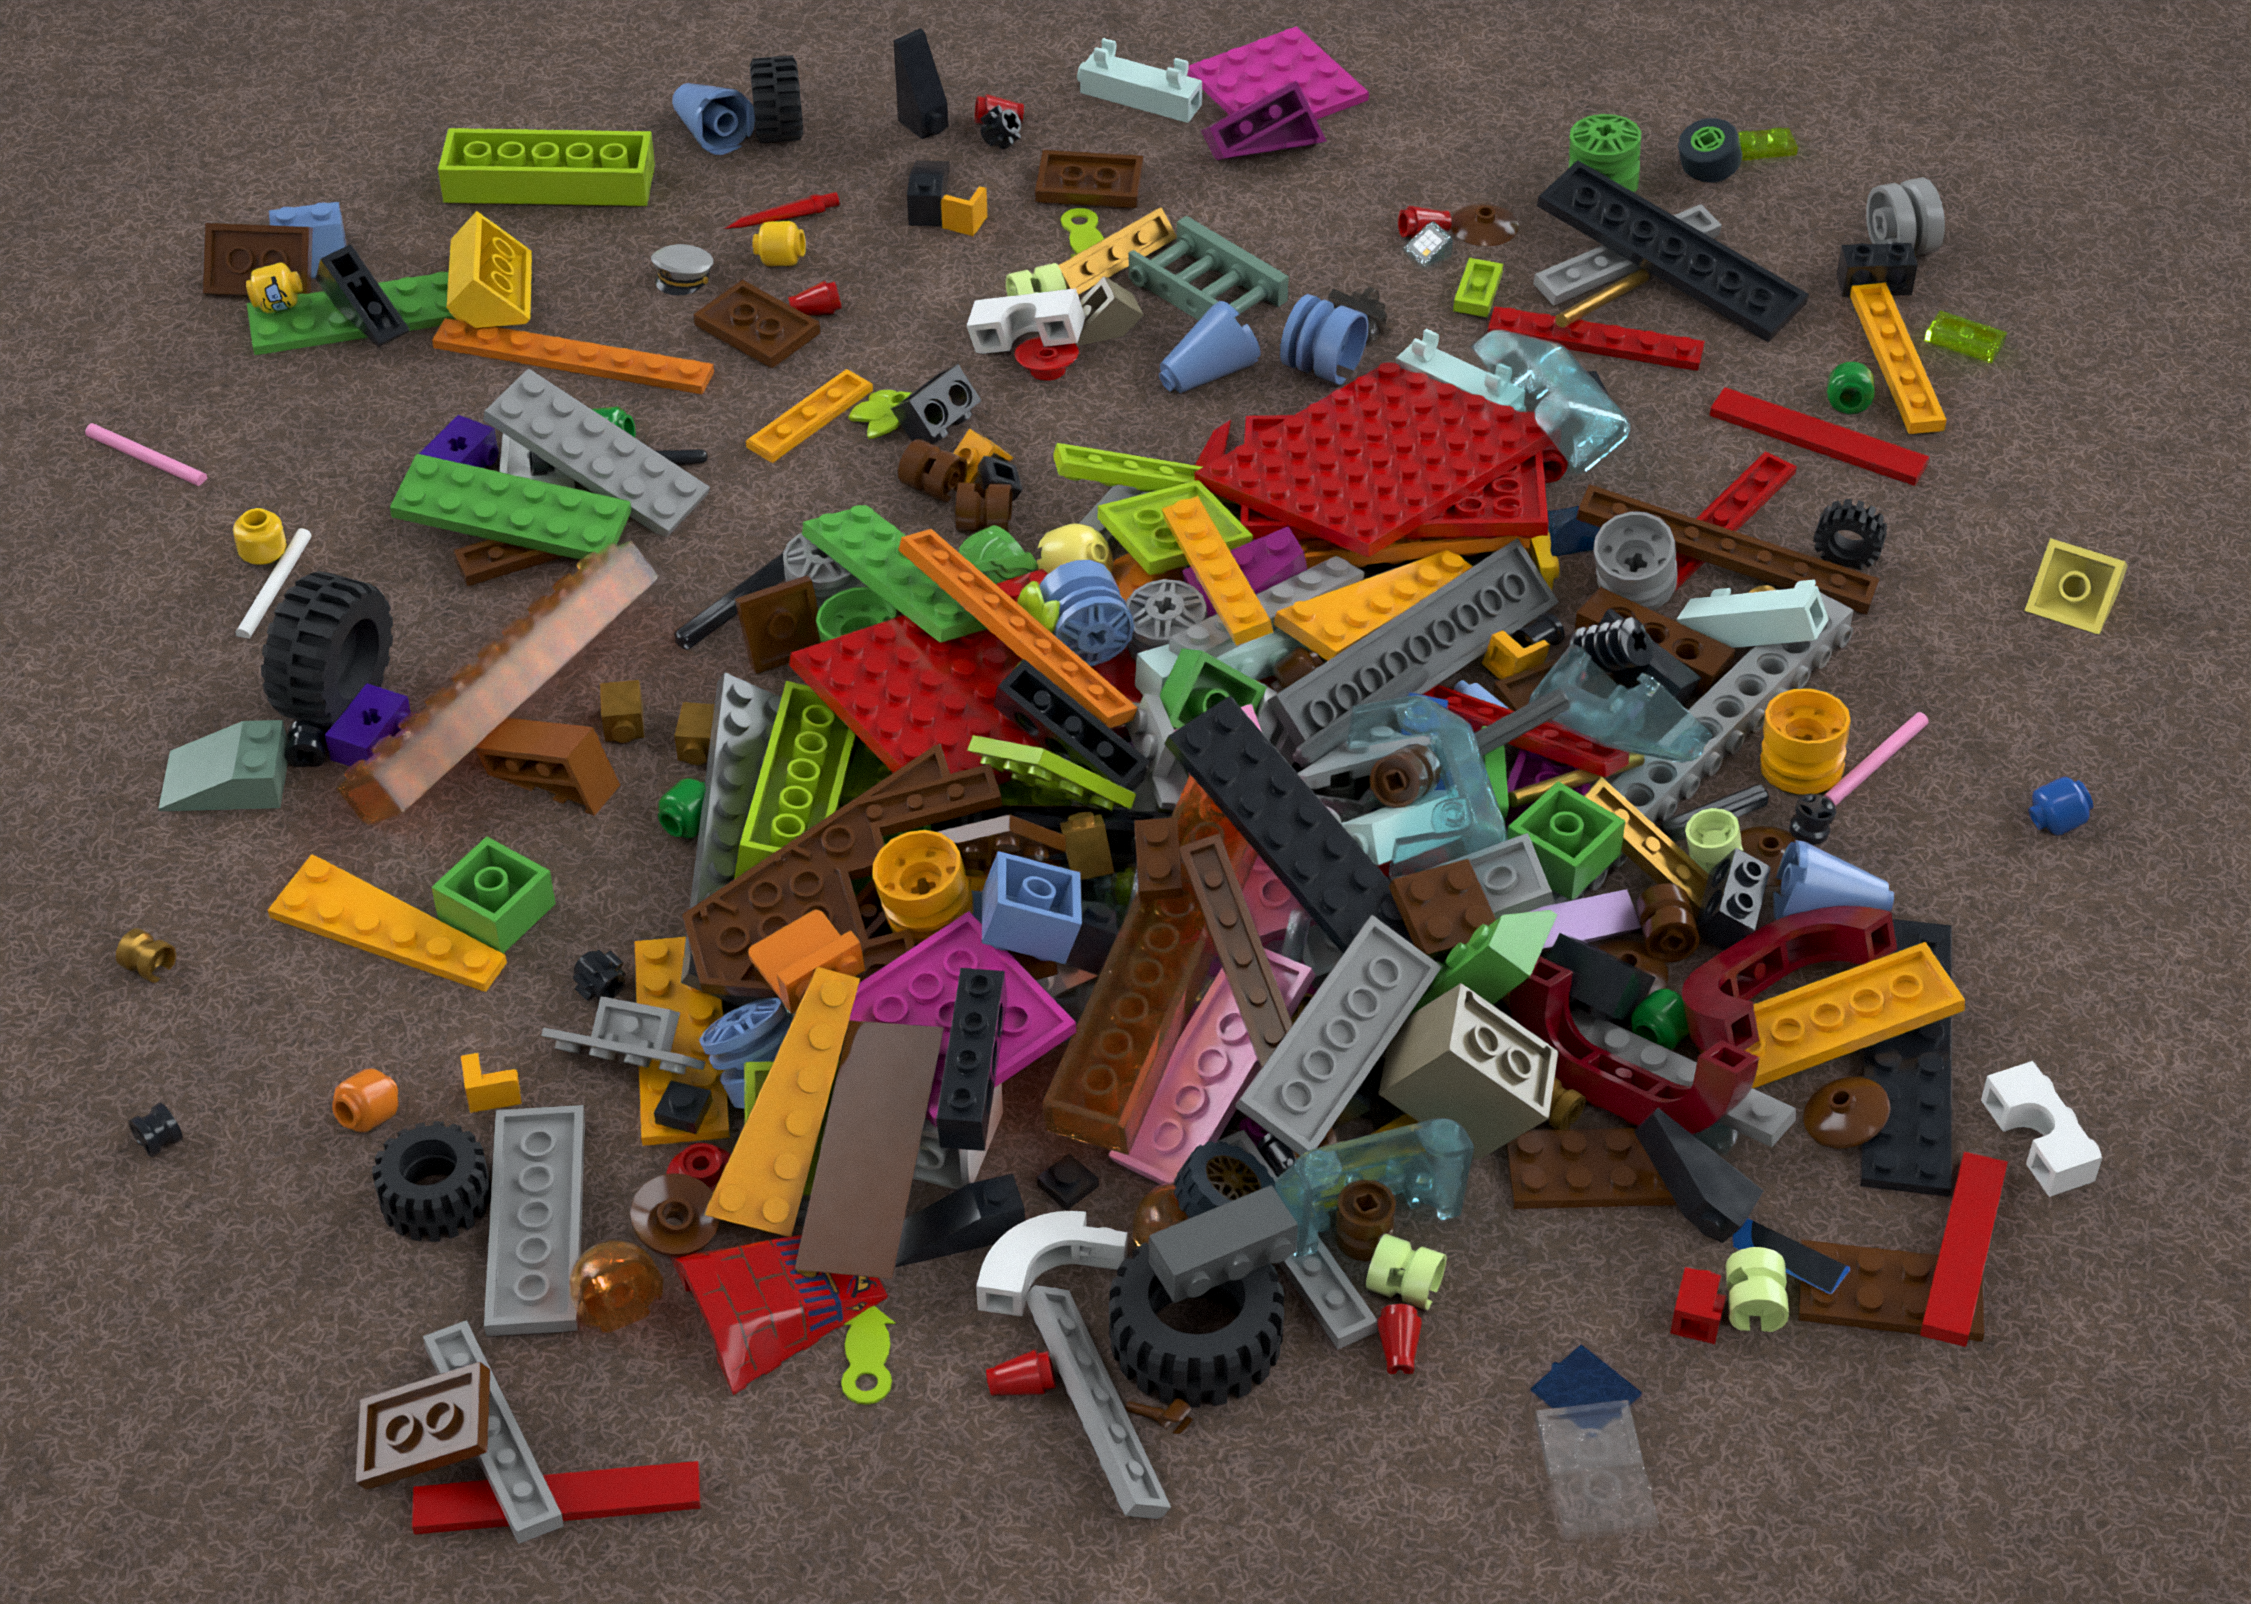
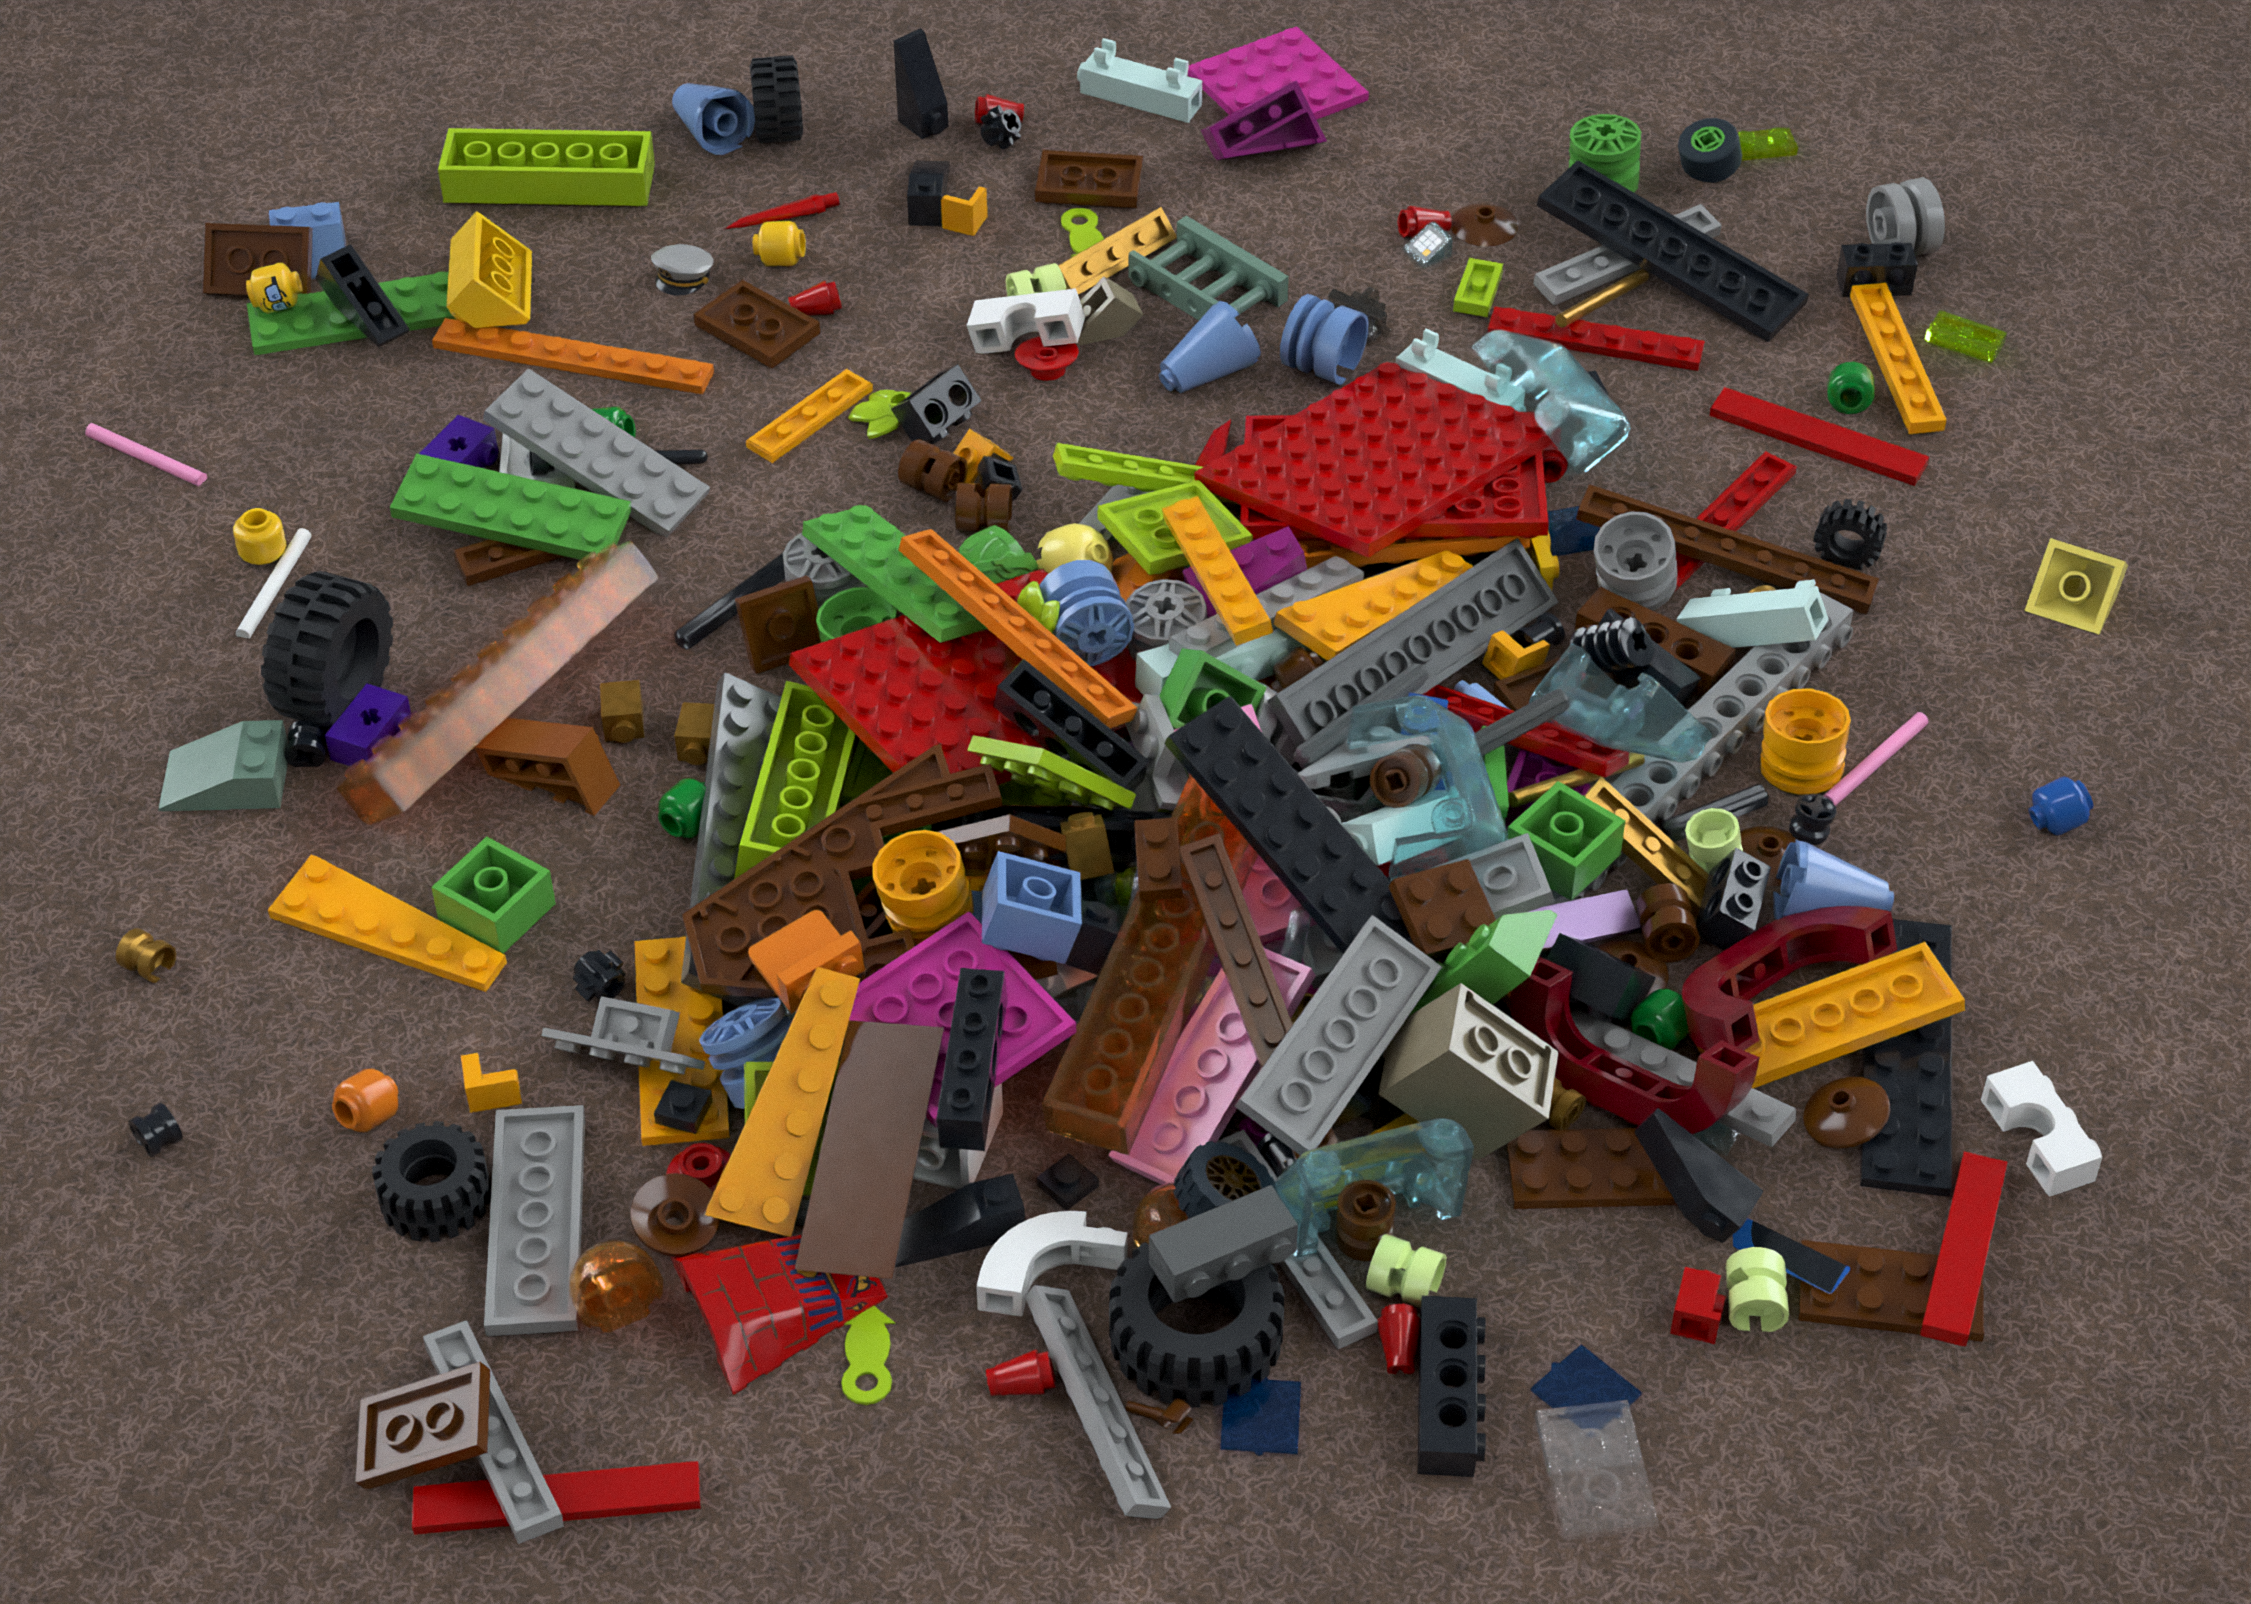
none -> clear blue piece [1220,1377,1301,1456]
none -> black brick [1417,1295,1486,1477]

